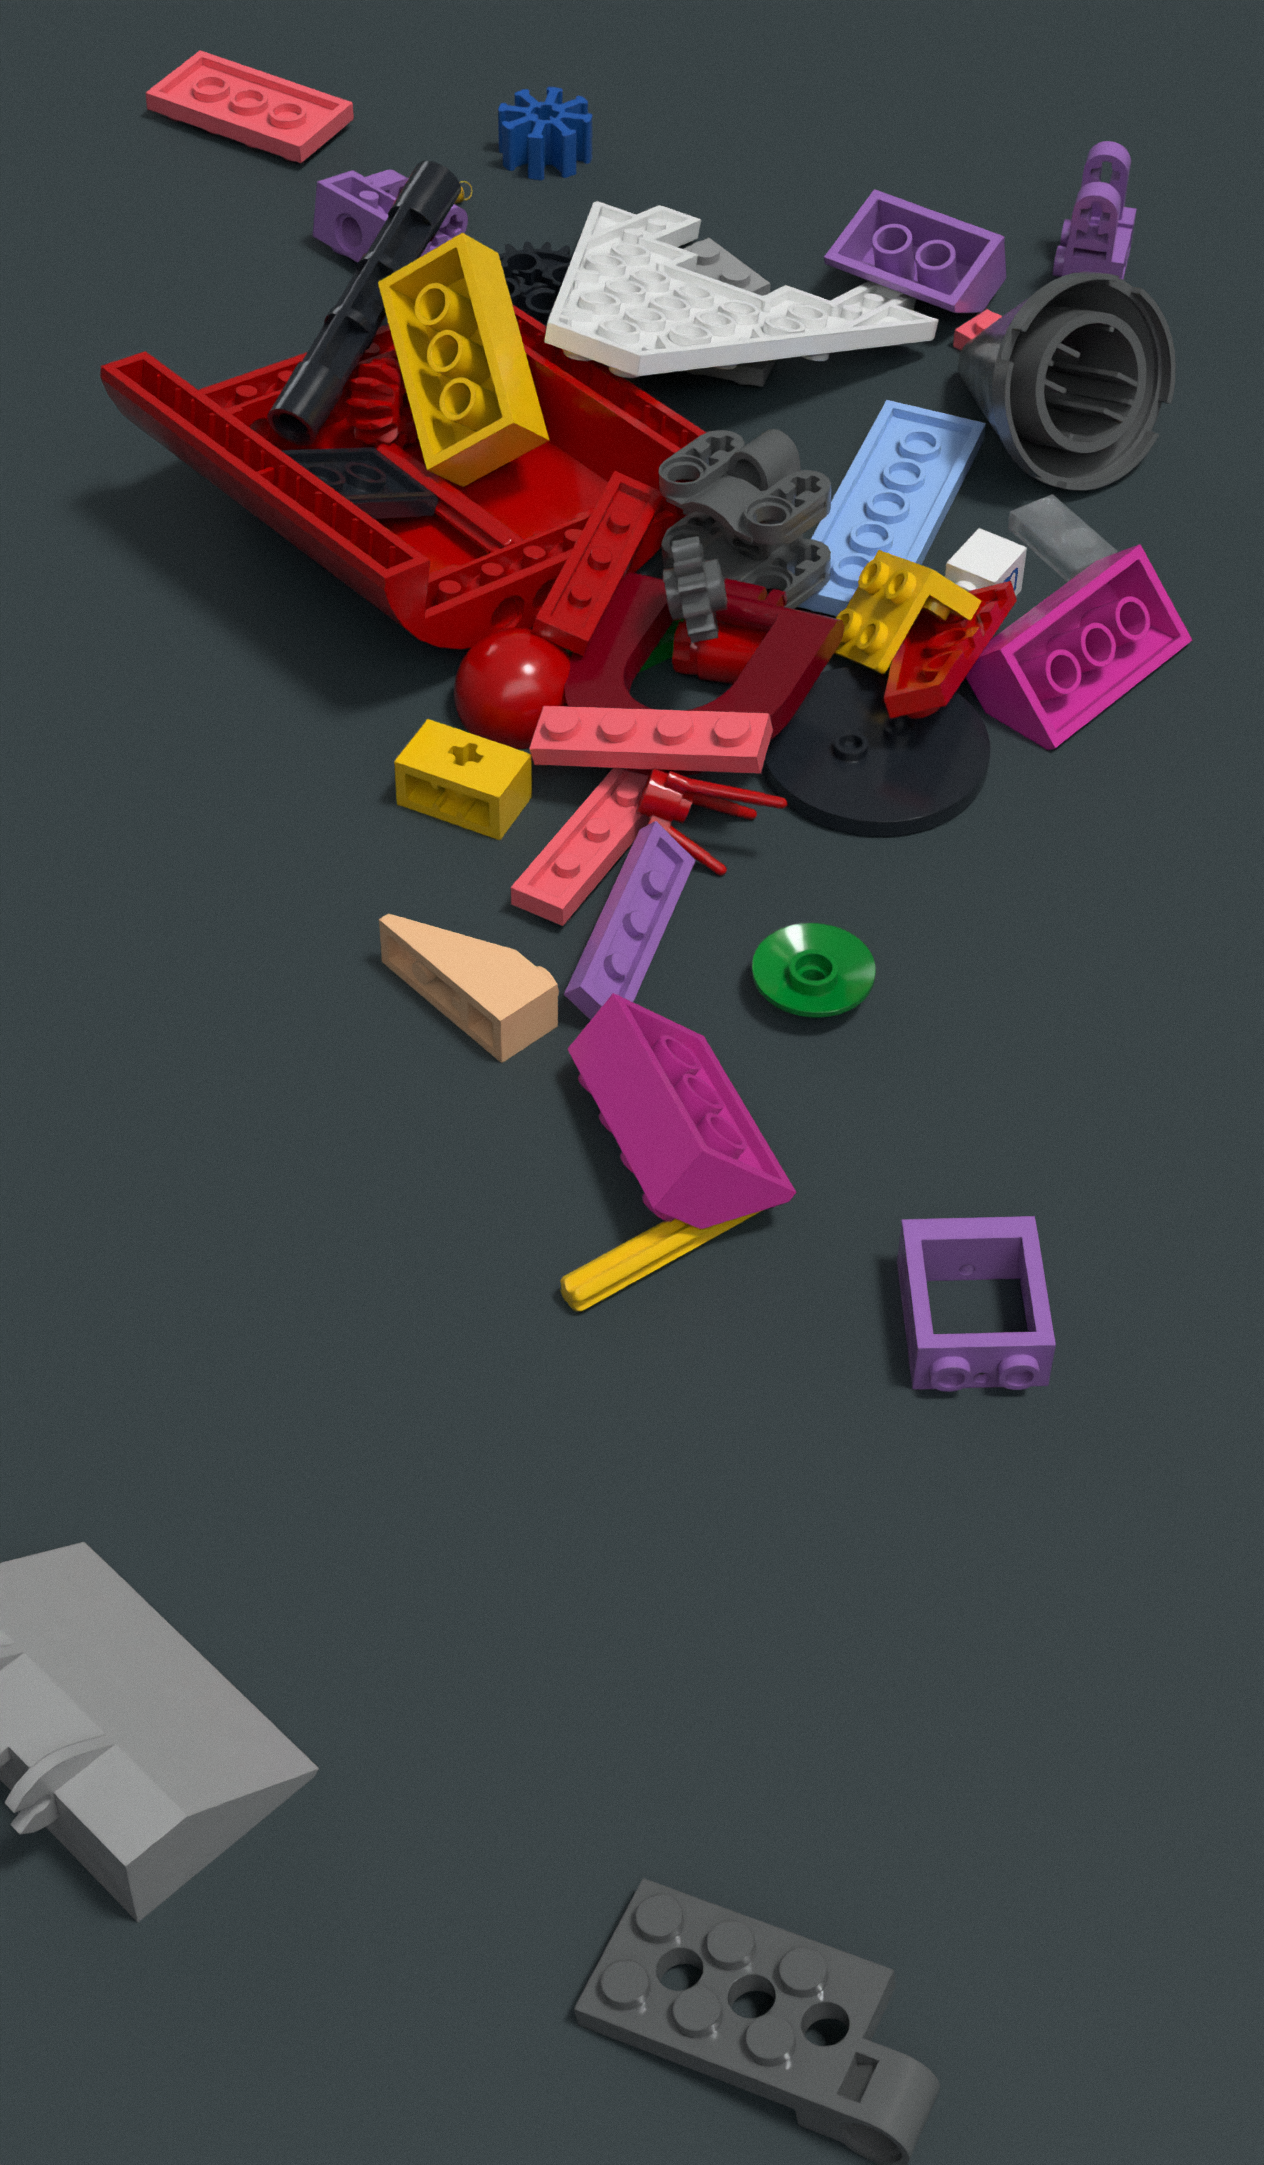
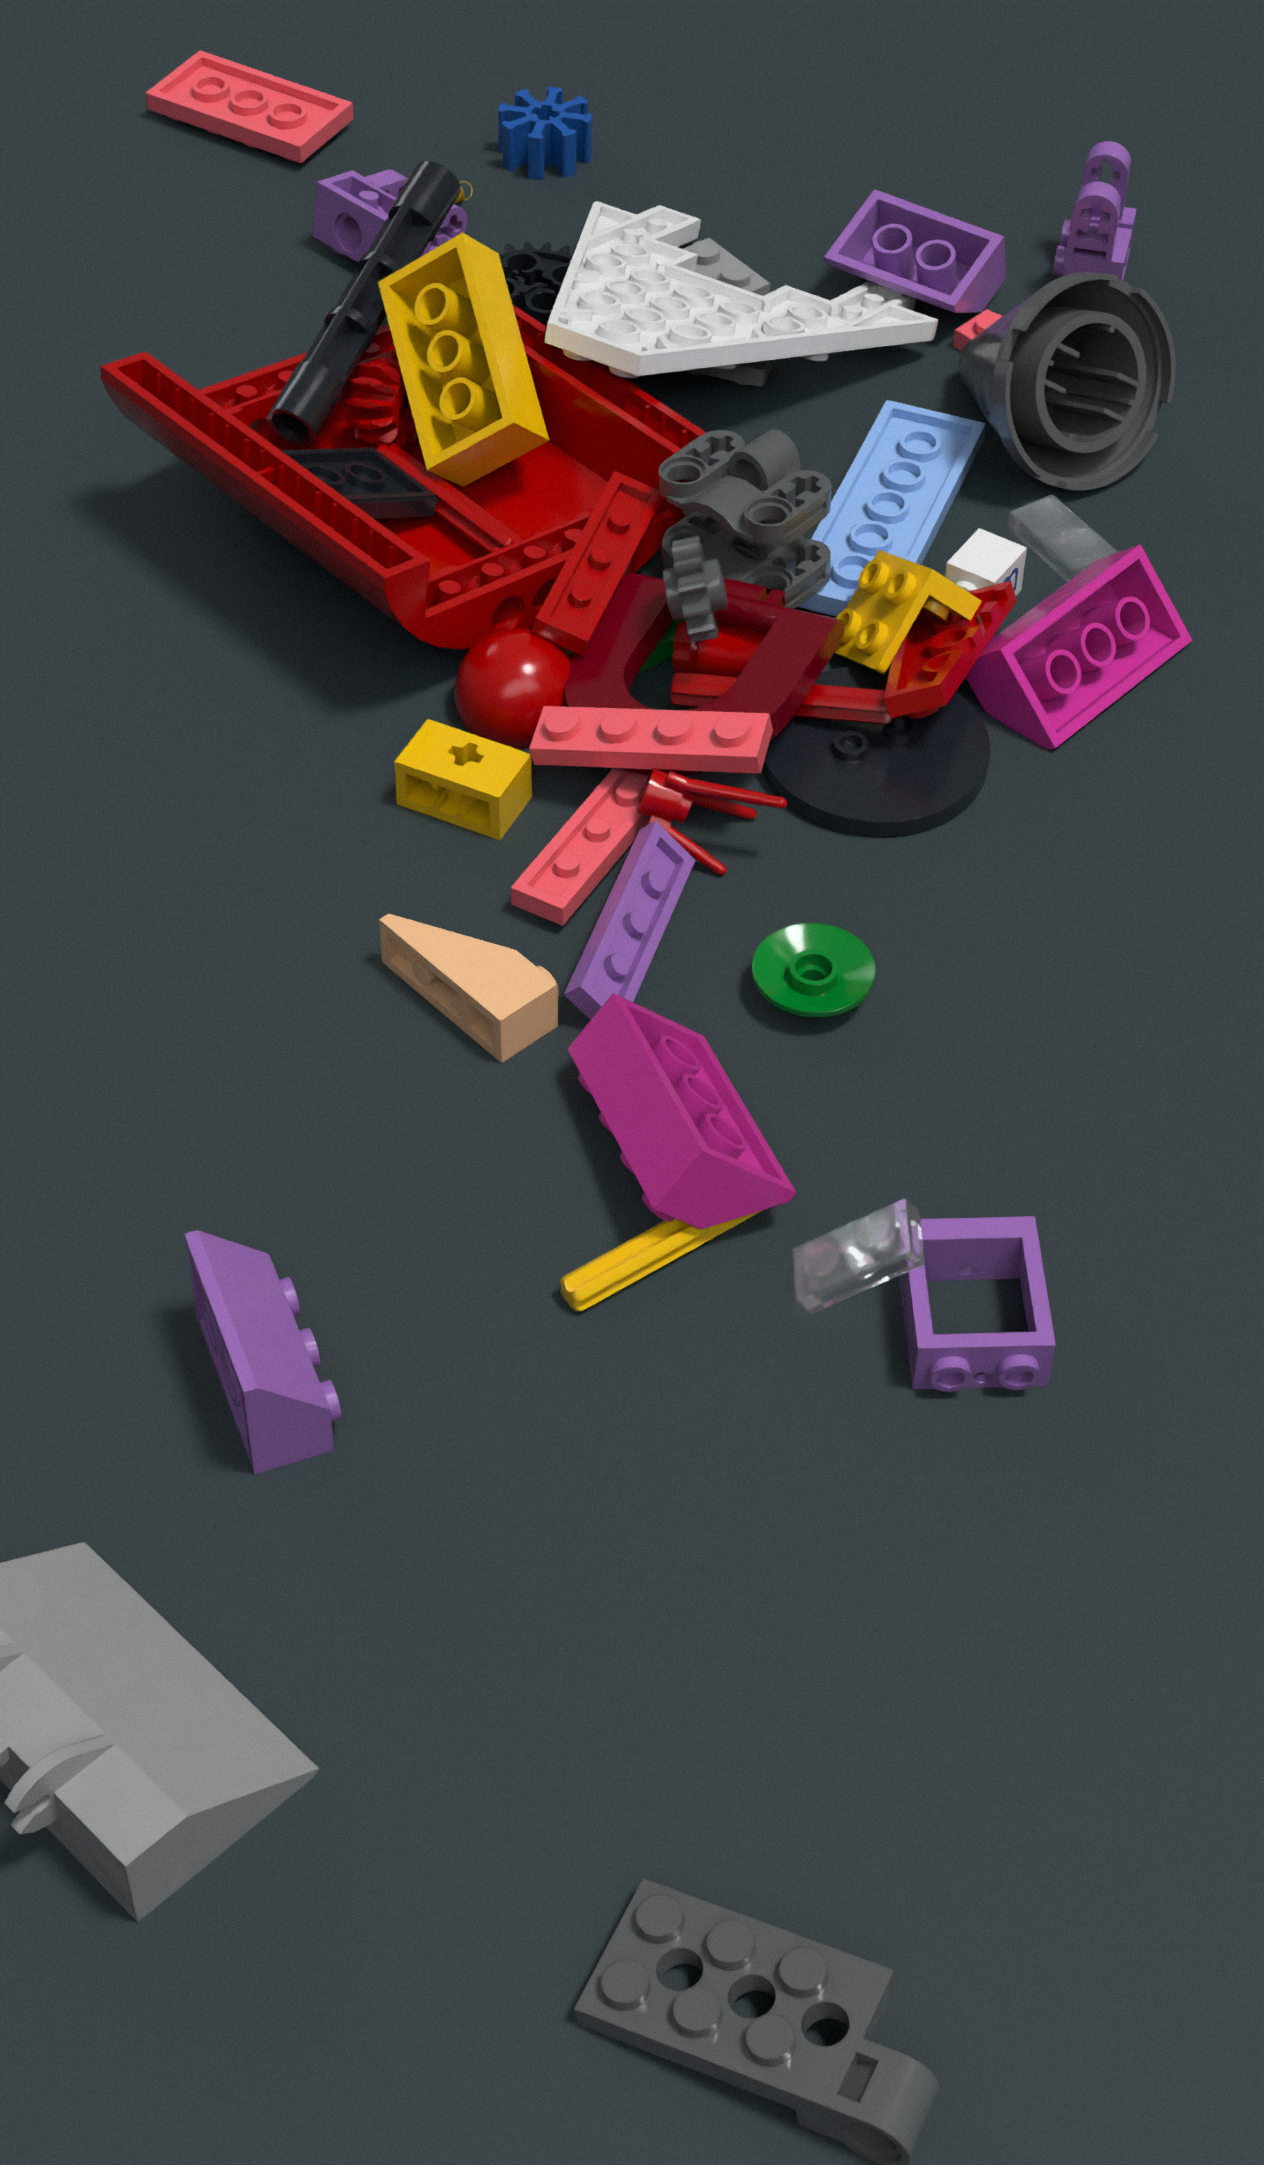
none -> medium lavender slope [184,1230,342,1475]
none -> red axle [670,672,892,725]
none -> clear plate [793,1198,925,1314]

